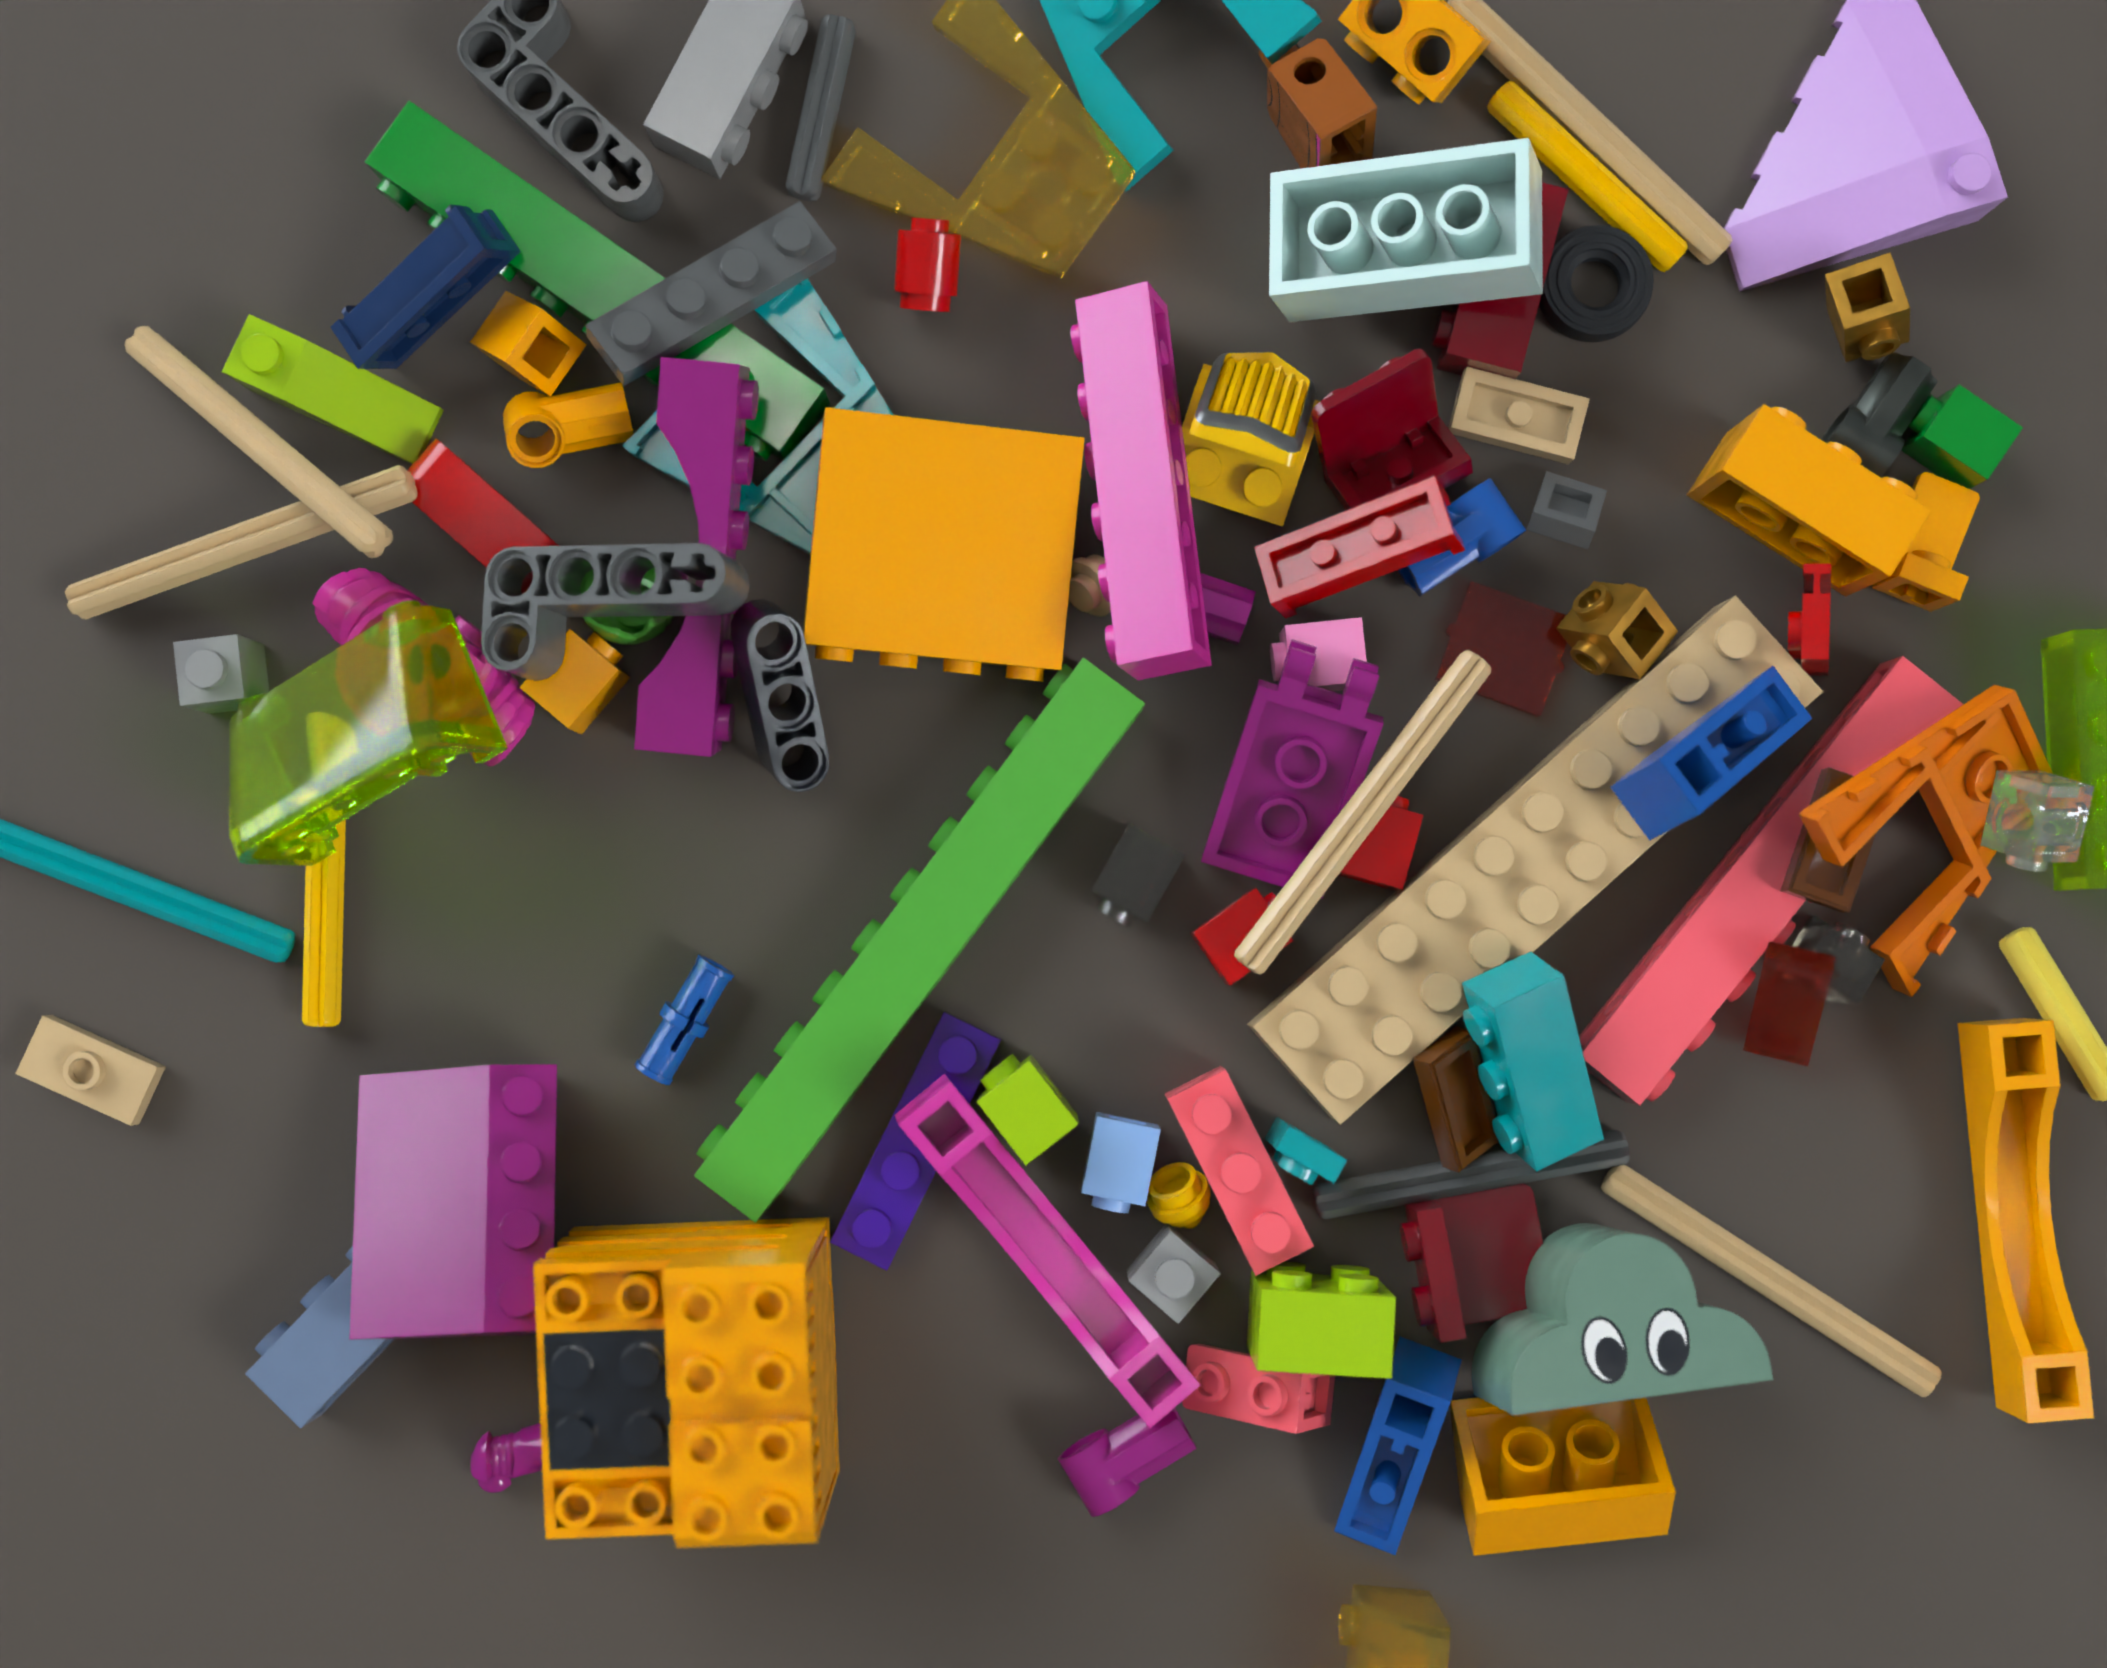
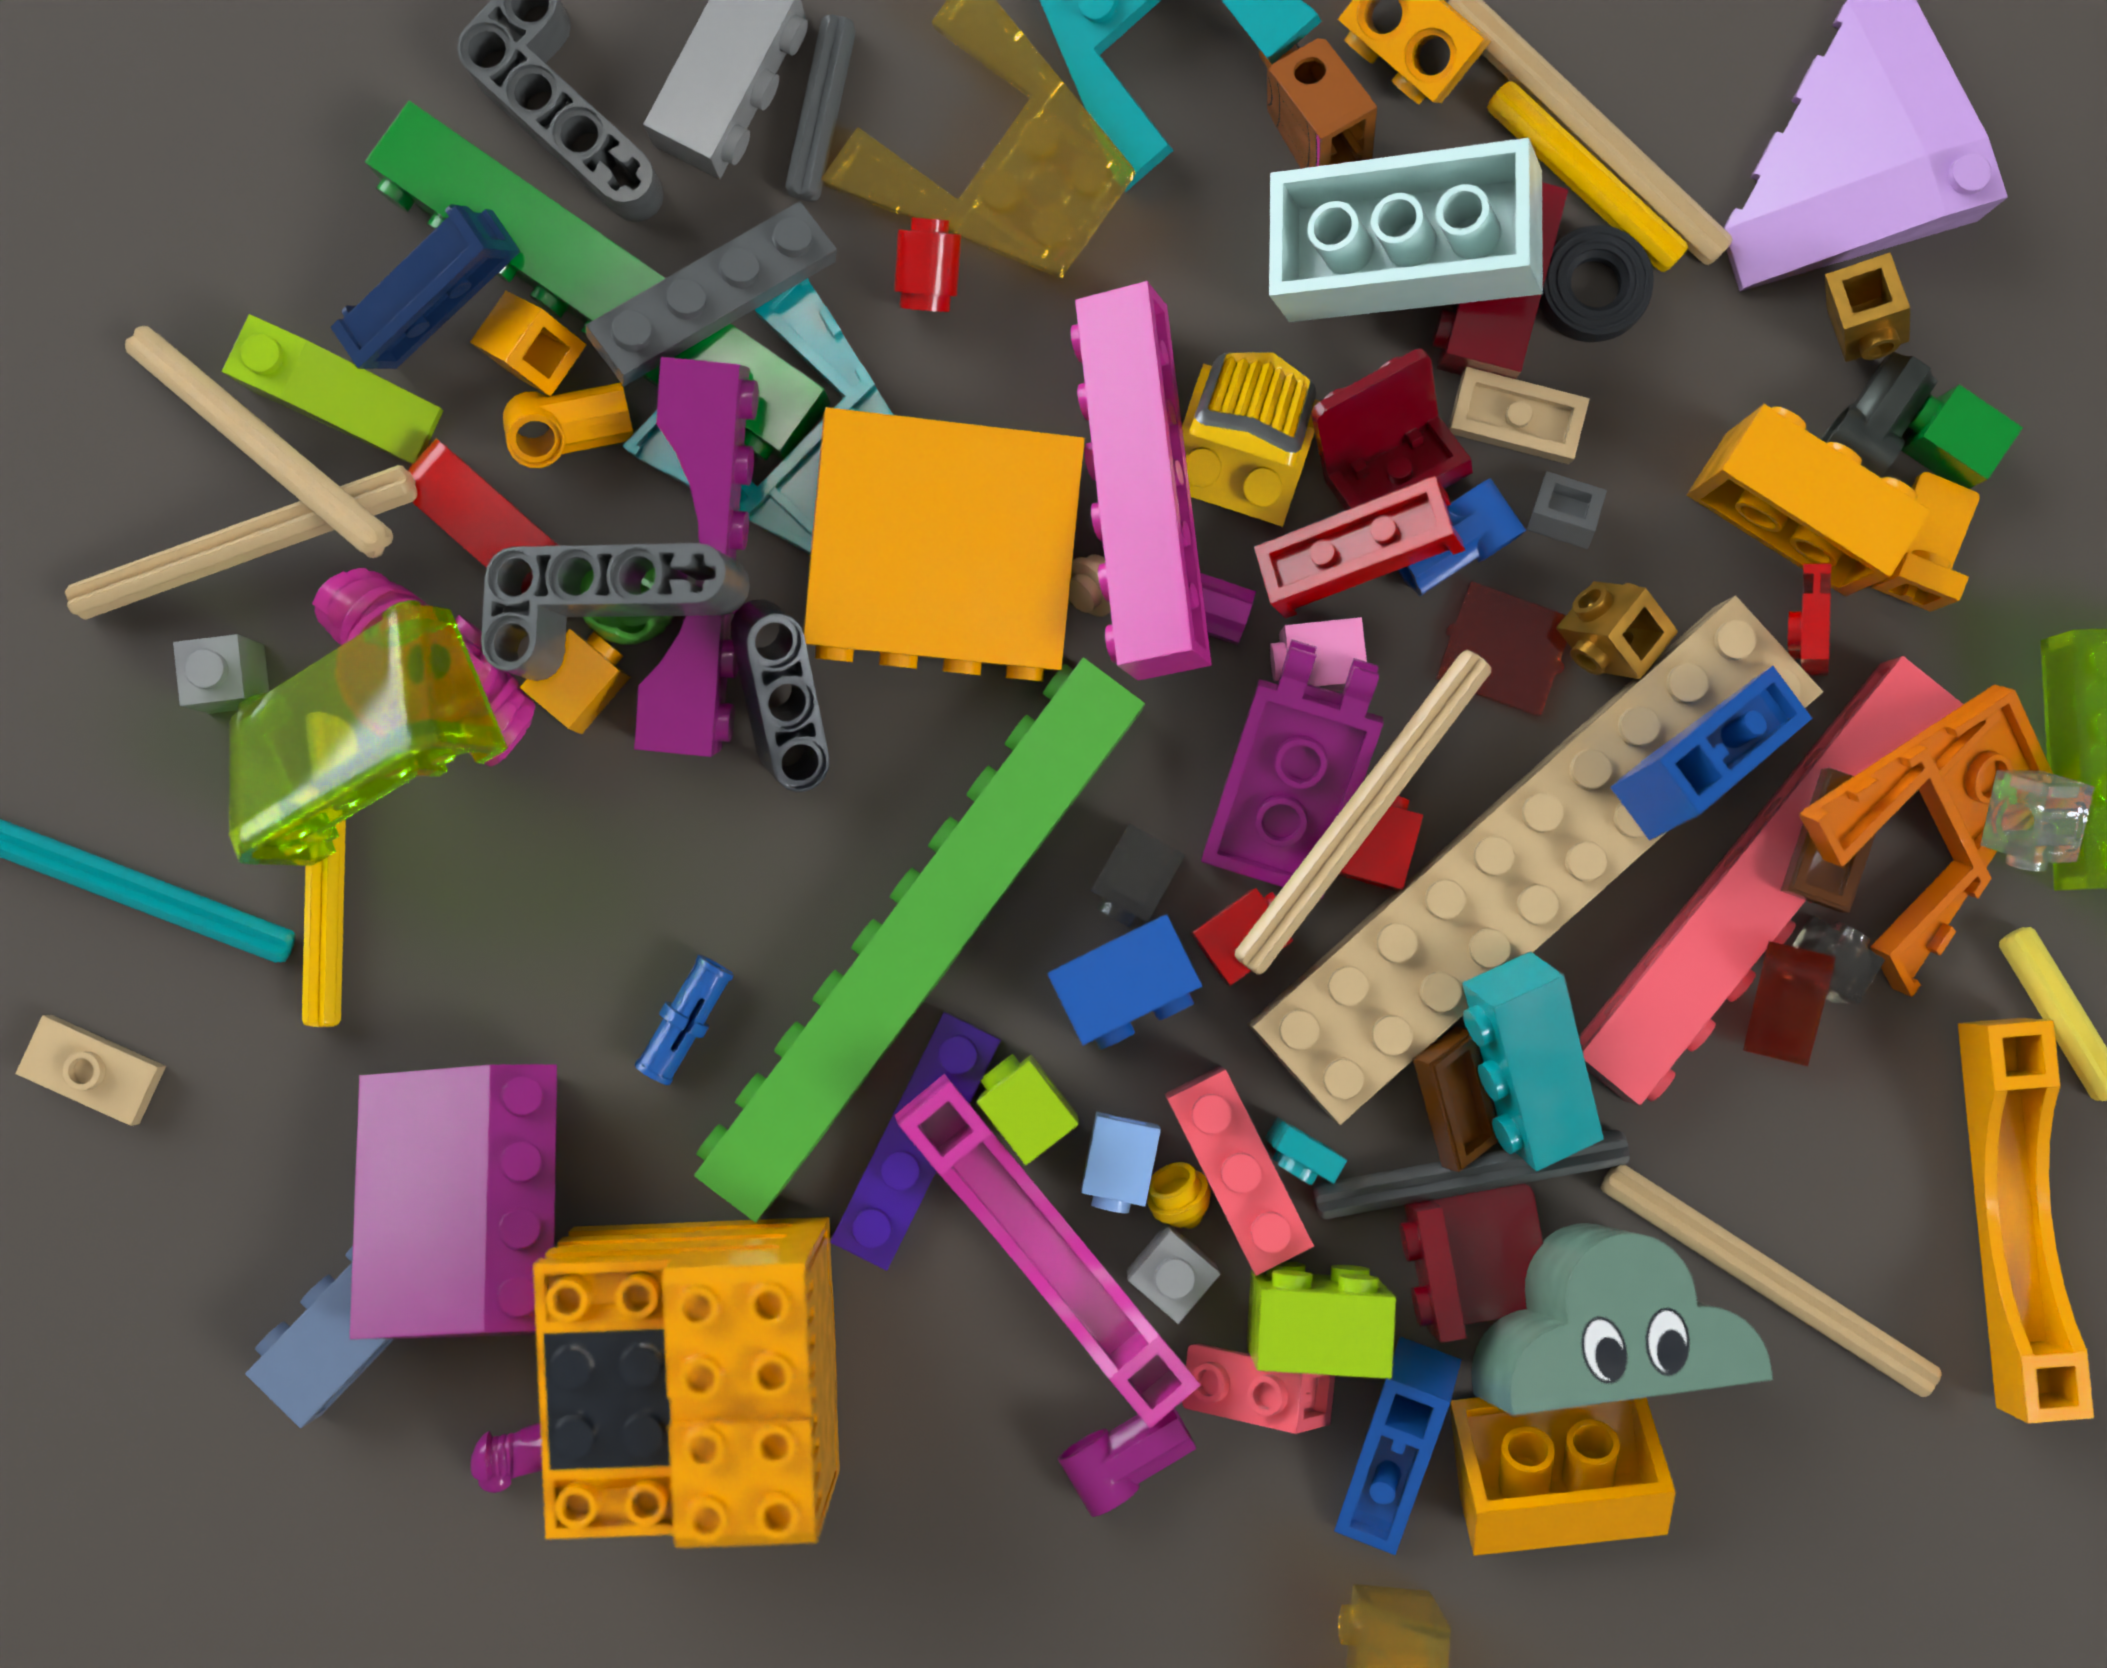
none -> blue brick [1047,914,1202,1050]

